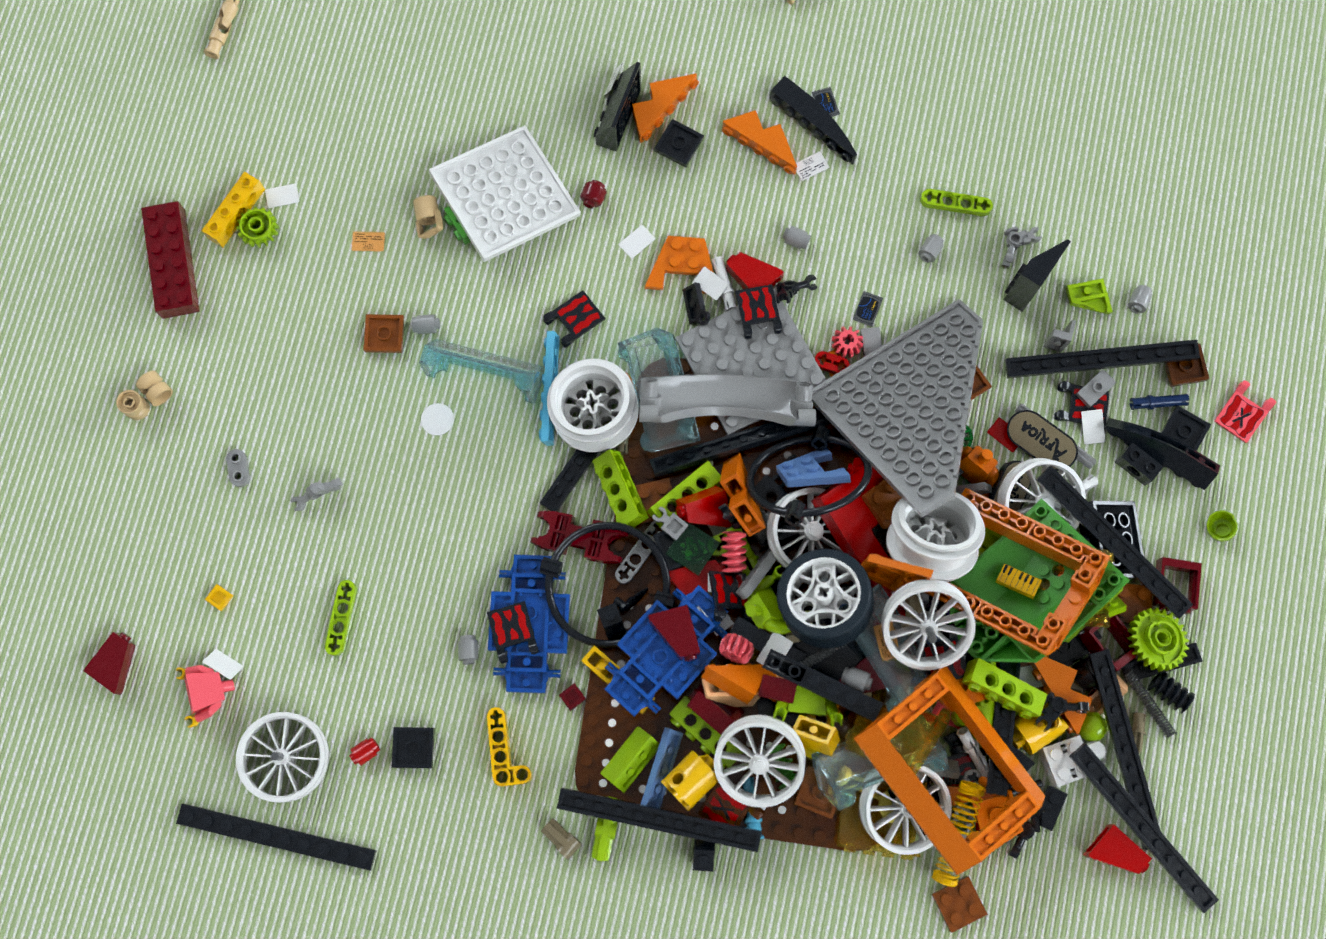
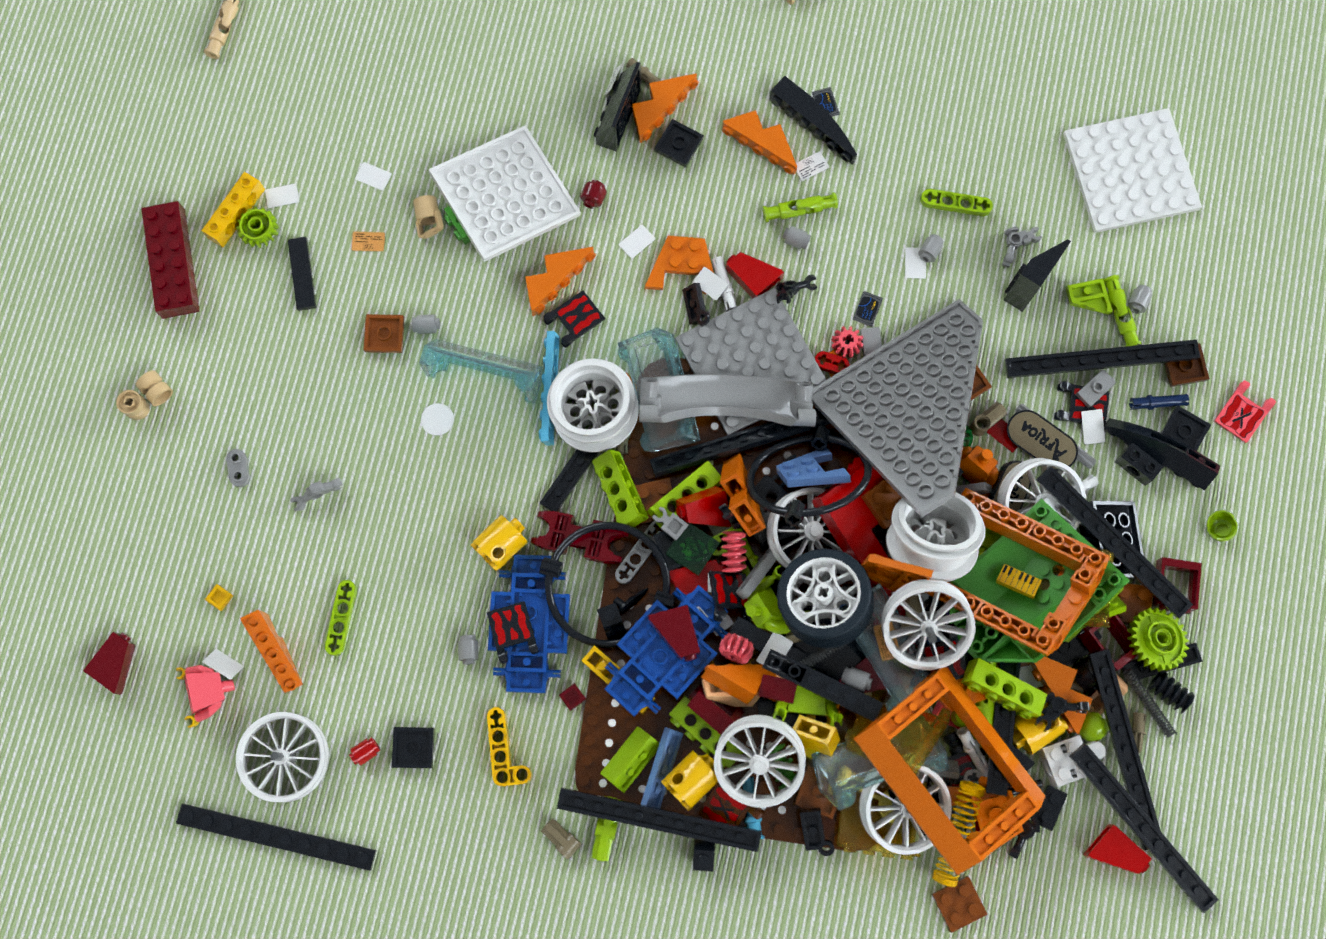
flag [735,284,782,339] -> none
light grey panel [1043,320,1076,352] -> none
none -> orange slope [240,609,303,693]
none -> black tile [288,237,317,311]
none -> white sticker [355,162,392,191]
none -> yellow cylinder [471,515,528,571]
none -> orange slope [525,247,596,316]
none -> dark tan pin [626,58,661,84]
none -> lime piece [762,192,838,222]
none -> black hinge [800,808,834,856]
none -> white sticker [905,247,926,279]
none -> dark tan piece [970,401,1008,436]
none -> white plate [1063,108,1202,233]
none -> lime piece [1104,275,1142,347]

